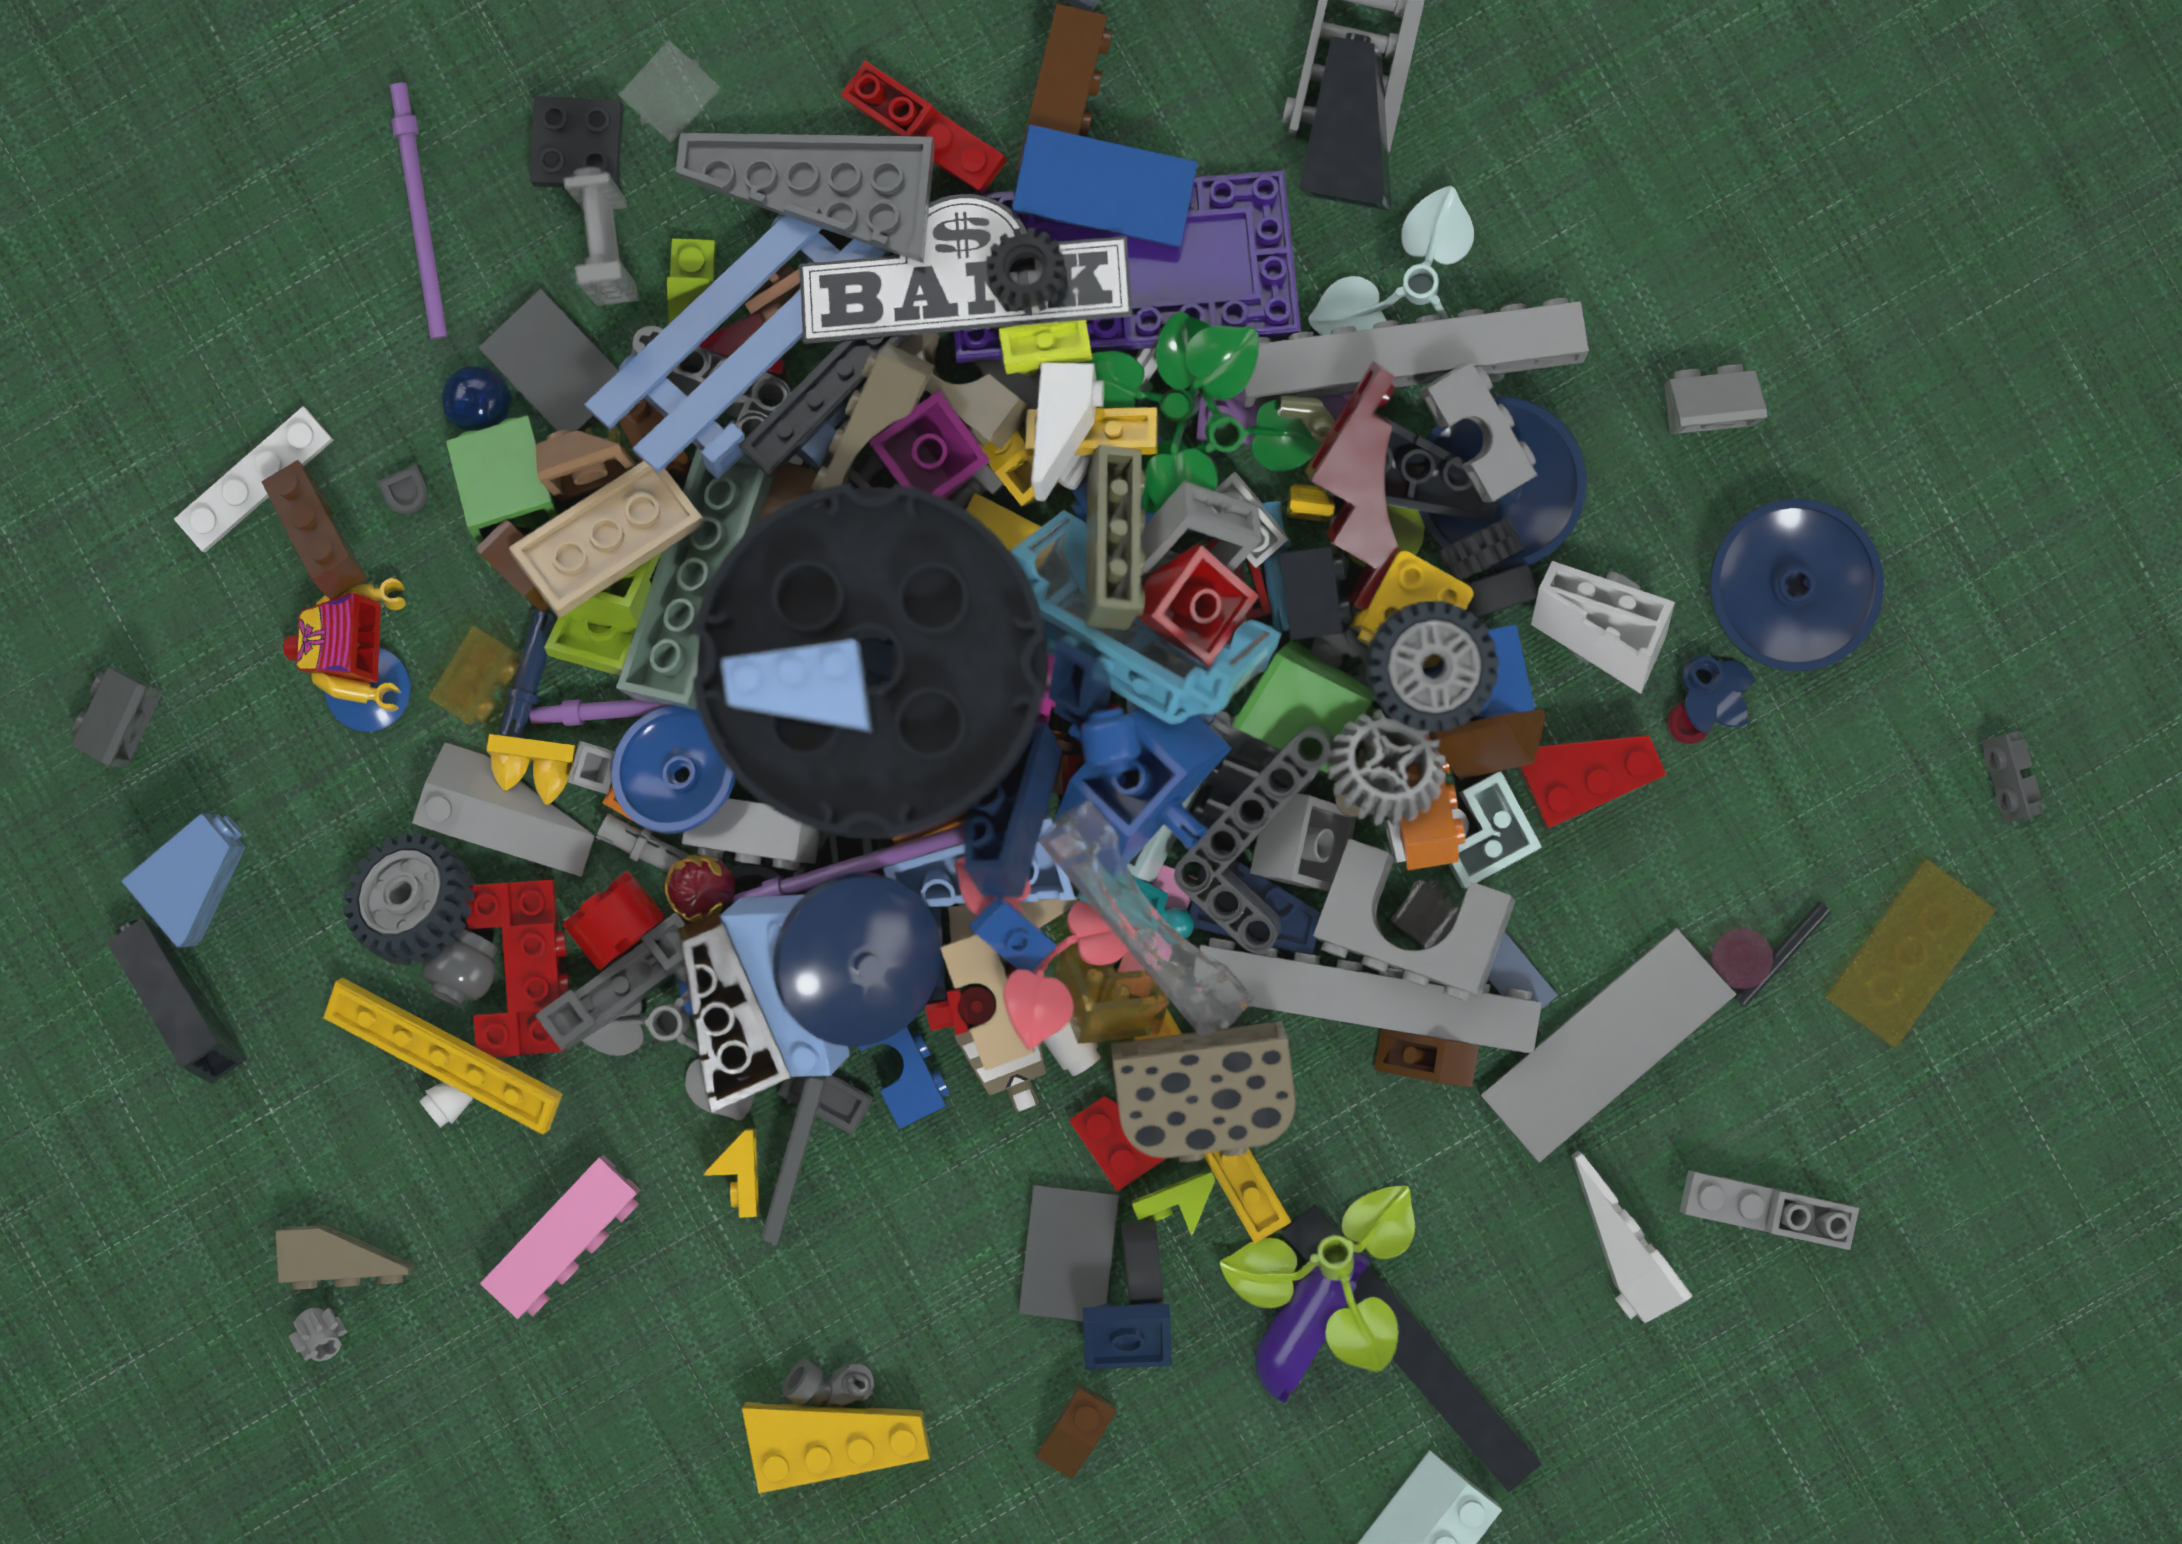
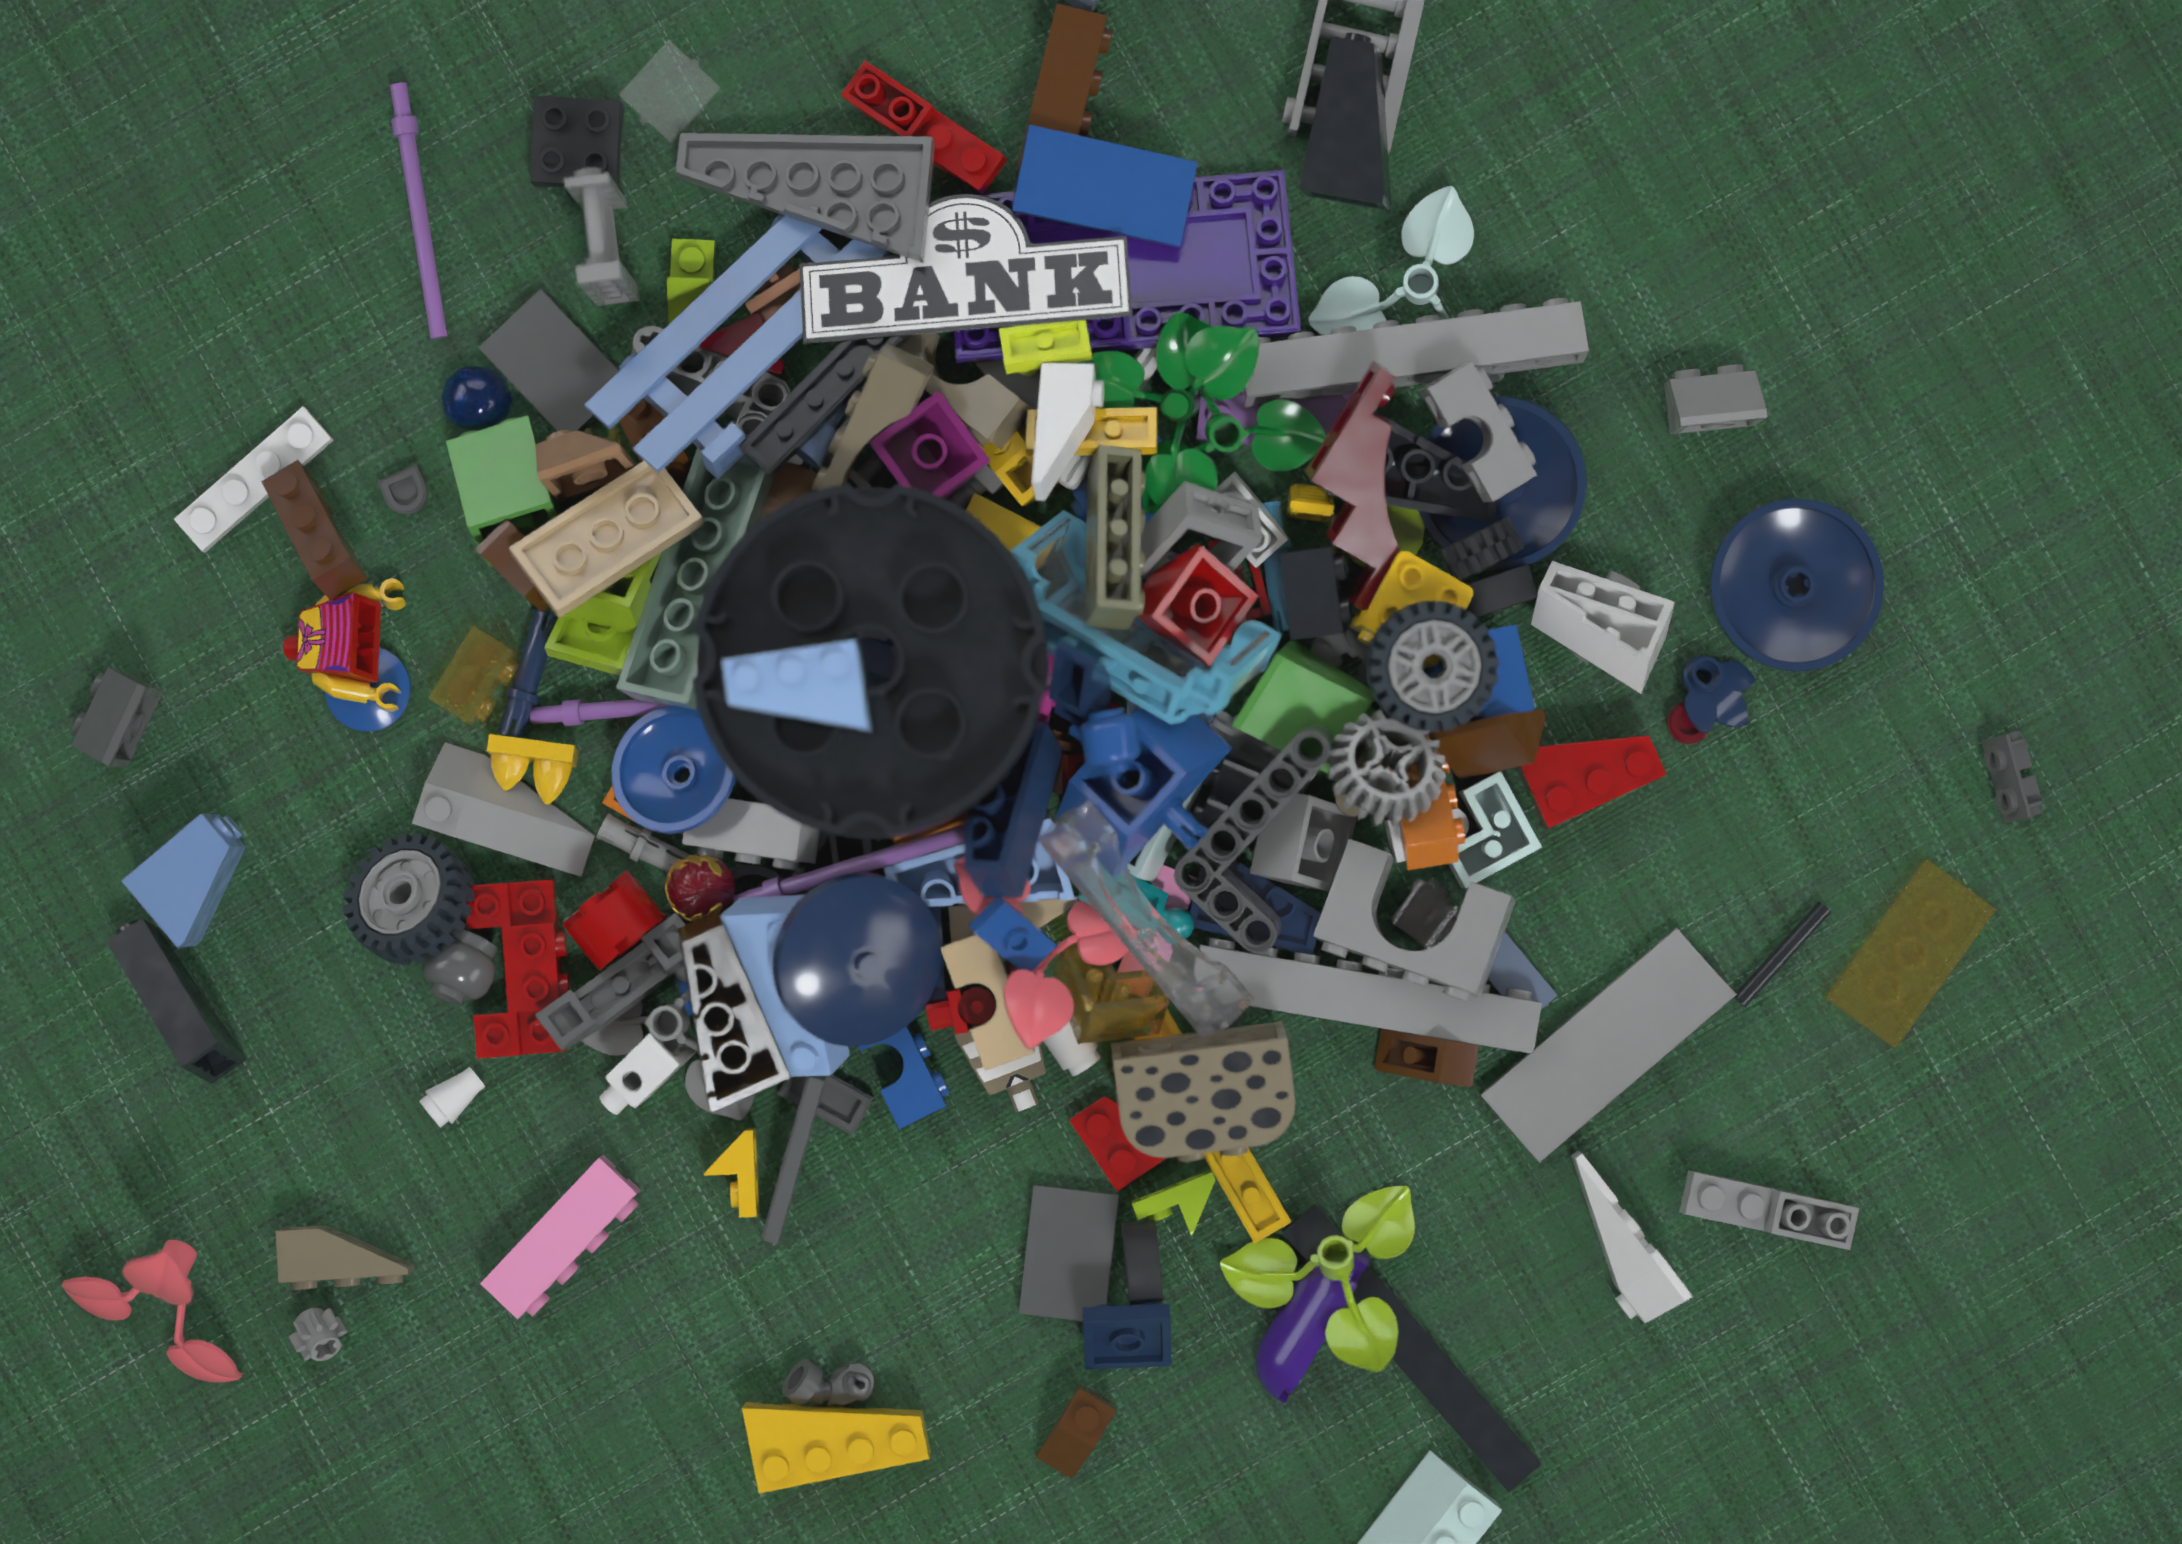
yellow tile [323,977,563,1135] -> none
light grey slope [567,741,615,794] -> none
black tyre [986,228,1067,314] -> none
olive arm [1278,395,1335,443] -> none
clear pink piece [1712,929,1773,989] -> none
none -> coral plant [61,1240,243,1383]
none -> white torso [600,1033,697,1115]

